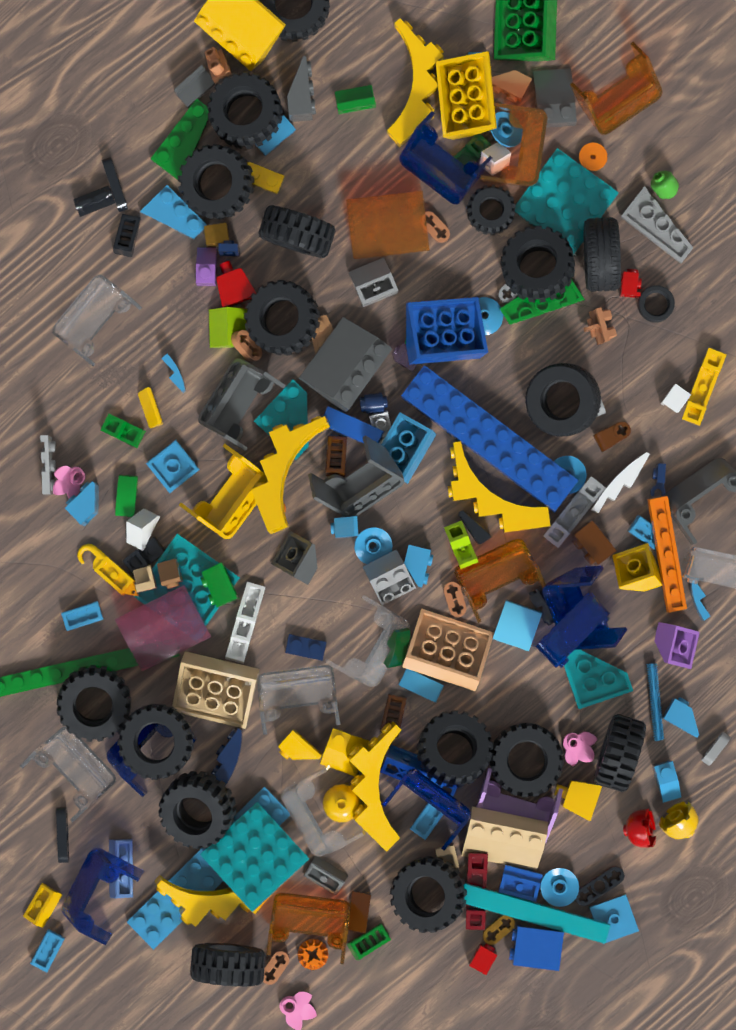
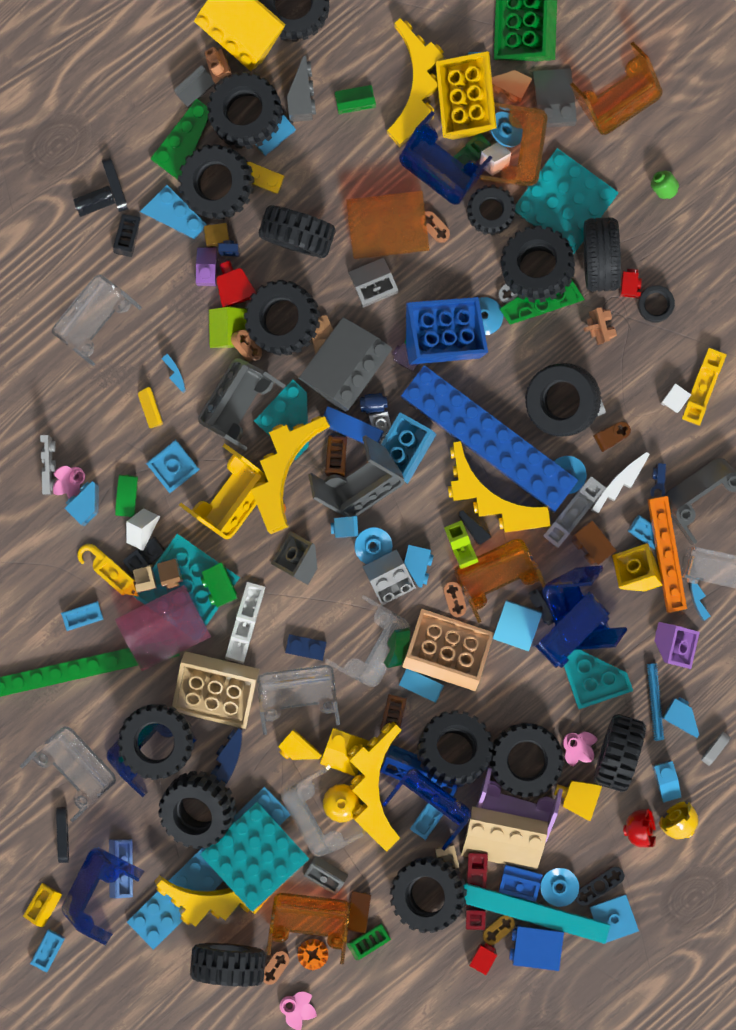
black tyre [56,665,131,742] -> none
green slope [100,413,146,448] -> none
orange piece [579,142,607,171] -> none
light grey wing [621,186,693,264] -> none

